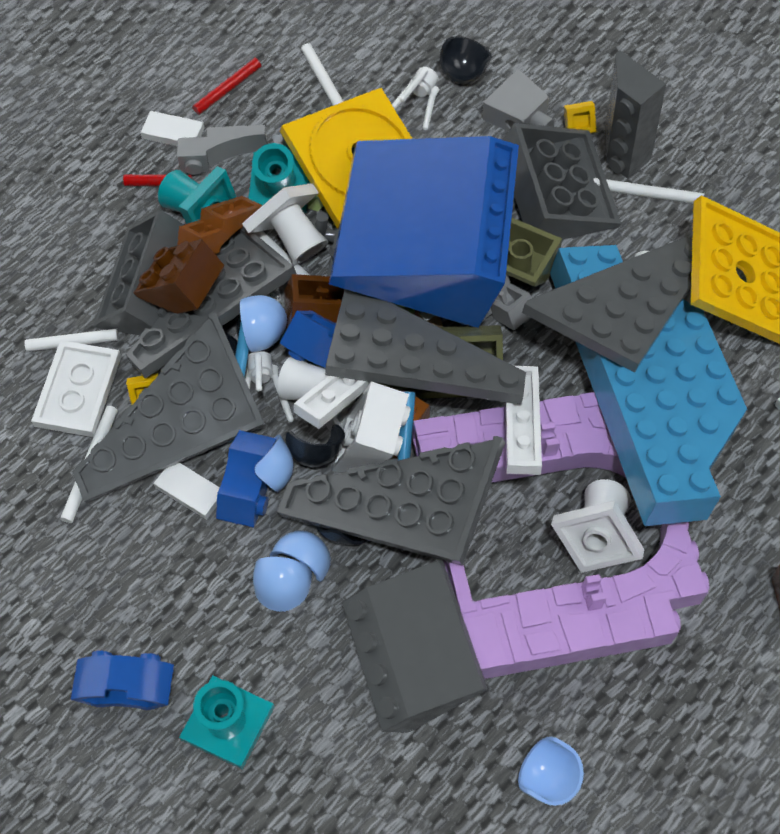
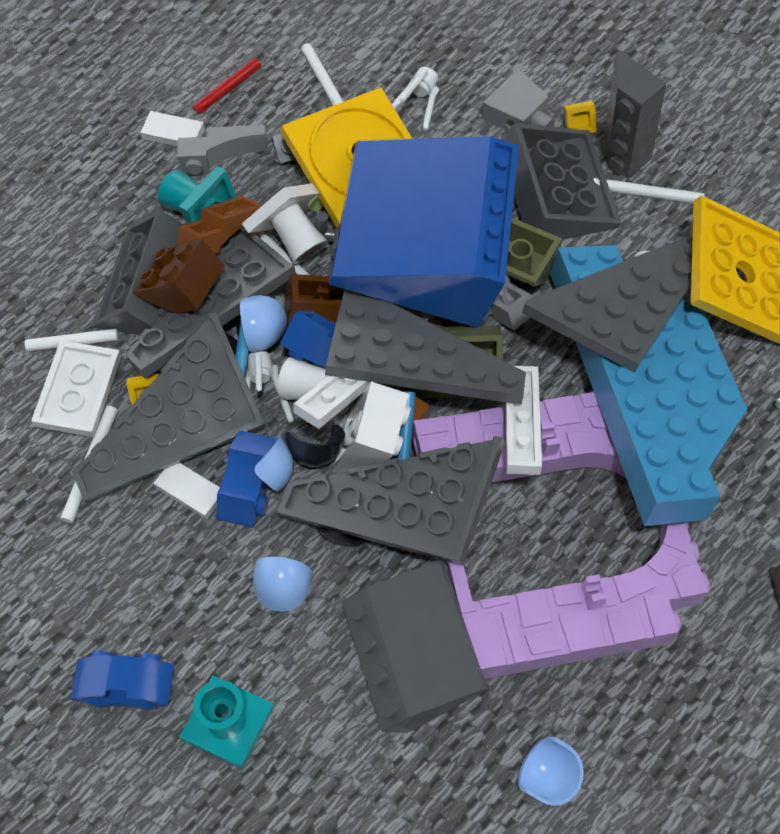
red piece [123,174,192,186] -> none
teal plant [249,143,310,213] -> none
light blue helmet [270,531,331,582] -> none
black helmet [440,36,492,84] -> none
white plant [551,479,644,573] -> none

